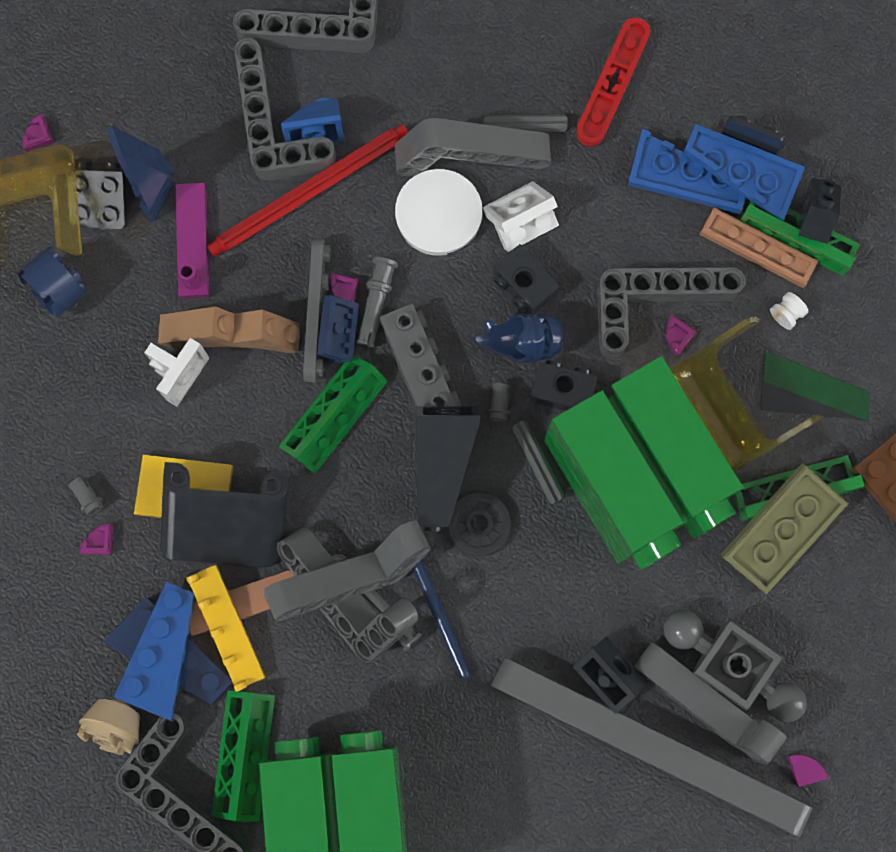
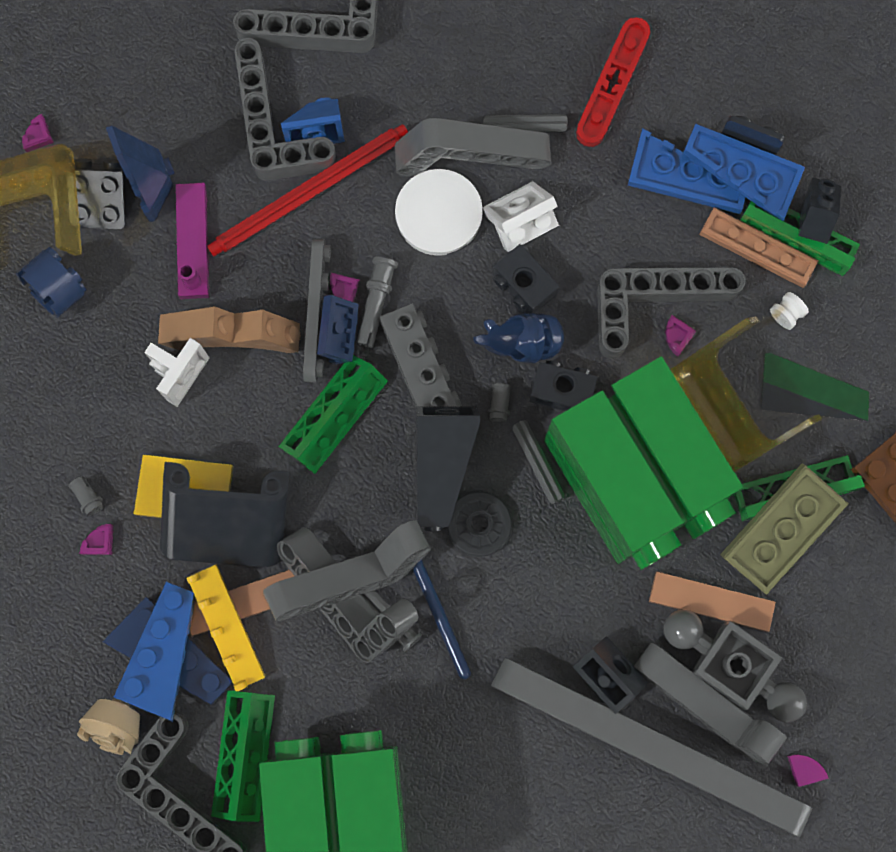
none -> nougat tile [649,572,776,632]

